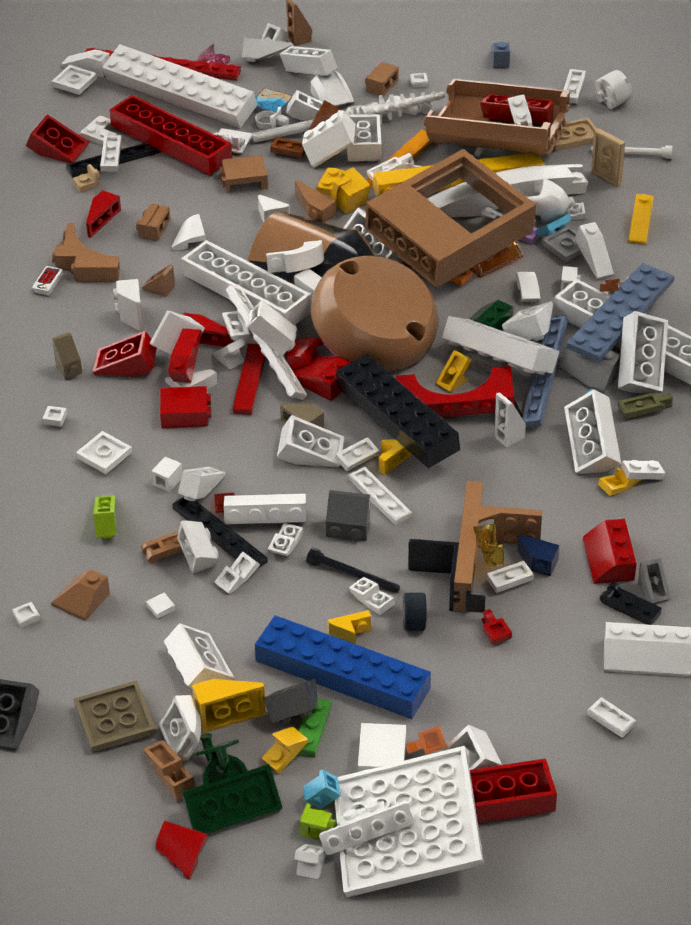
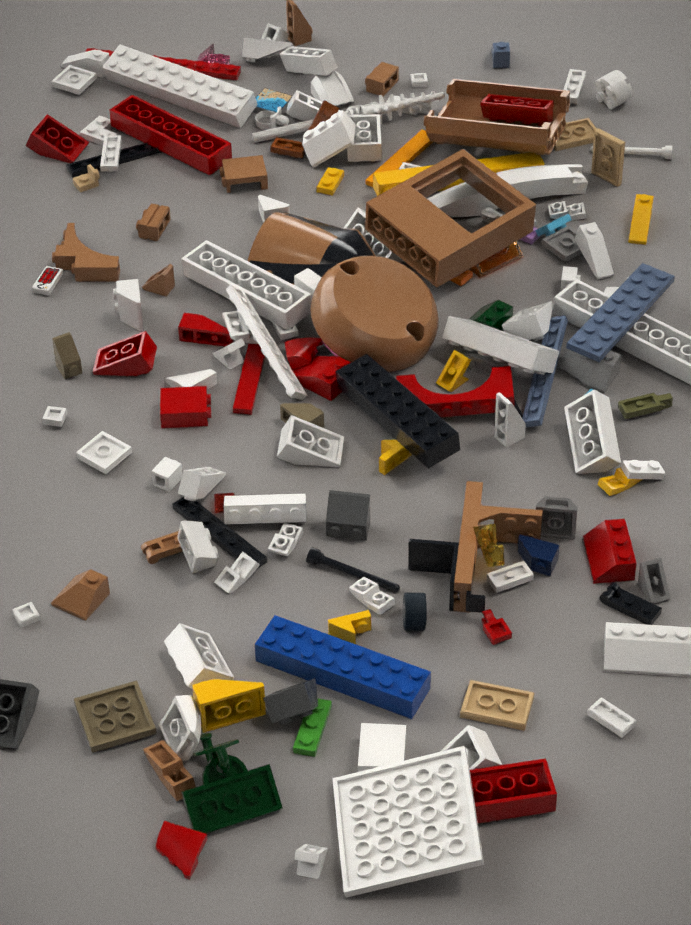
red slope [86,190,121,238] -> none
lime slope [93,495,117,539] -> none
white tile [146,593,175,619] -> none
white slope [150,310,205,354] -> none
red slope [168,328,202,383] -> none
white slope [172,214,206,251] -> none
white hinge [213,128,252,154] -> none
white brick [247,300,296,355] -> none
yellow slope [262,727,309,774] -> none
white arch [266,240,324,273] -> none
medium nougat slope [295,180,336,223] -> none
lime brick [299,803,336,840] -> none
medium azure brick [303,769,341,809] -> none
white bracket [319,801,414,855] -> none
yellow plate [331,167,371,214] -> none
white plate [335,437,379,471] -> none
white tile [349,467,412,526] -> none
white hinge [367,153,415,181] -> none
orange plate [405,725,447,755] -> none
white hinge [508,94,533,127] -> none
white slope [516,272,540,302] -> none
white piece [527,178,575,224] -> none
dark orange plate [600,278,624,292] -> none
white slope [618,311,668,393] -> none
none -> tan tile [460,680,534,731]
none -> light grey slope [536,496,578,540]

